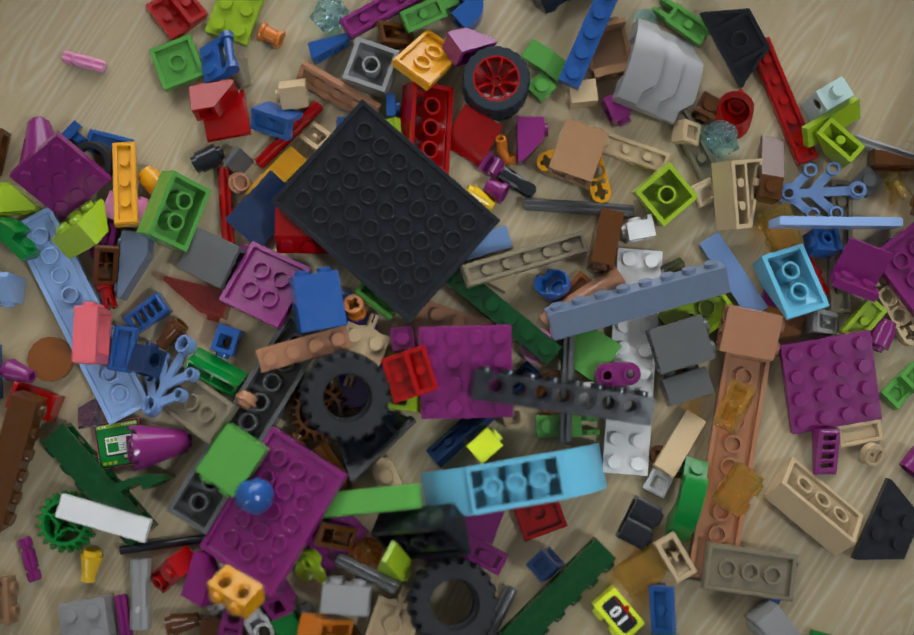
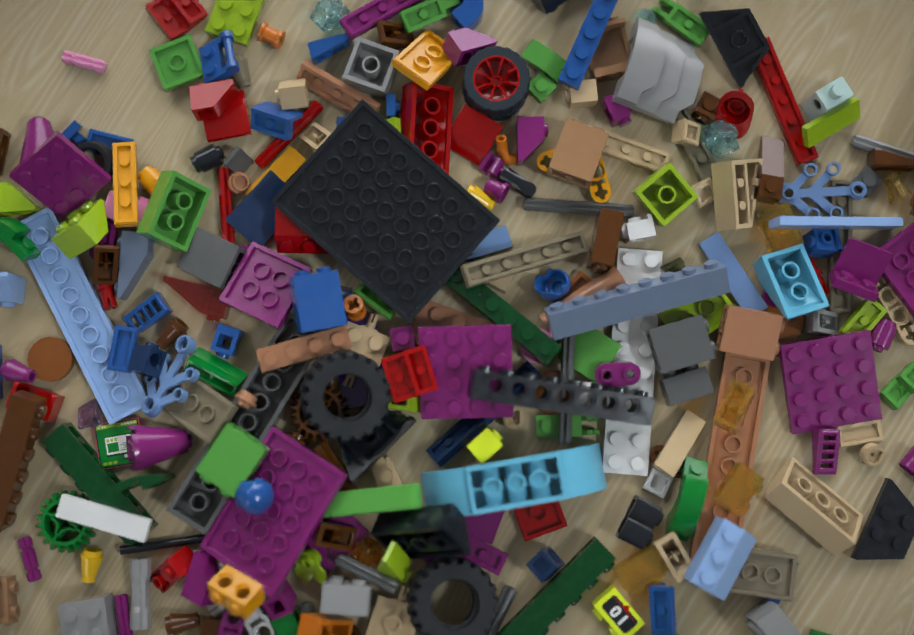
coral window [72,302,112,365] -> none
lime slope [815,117,866,169] -> none
none -> light blue slope [683,516,757,601]

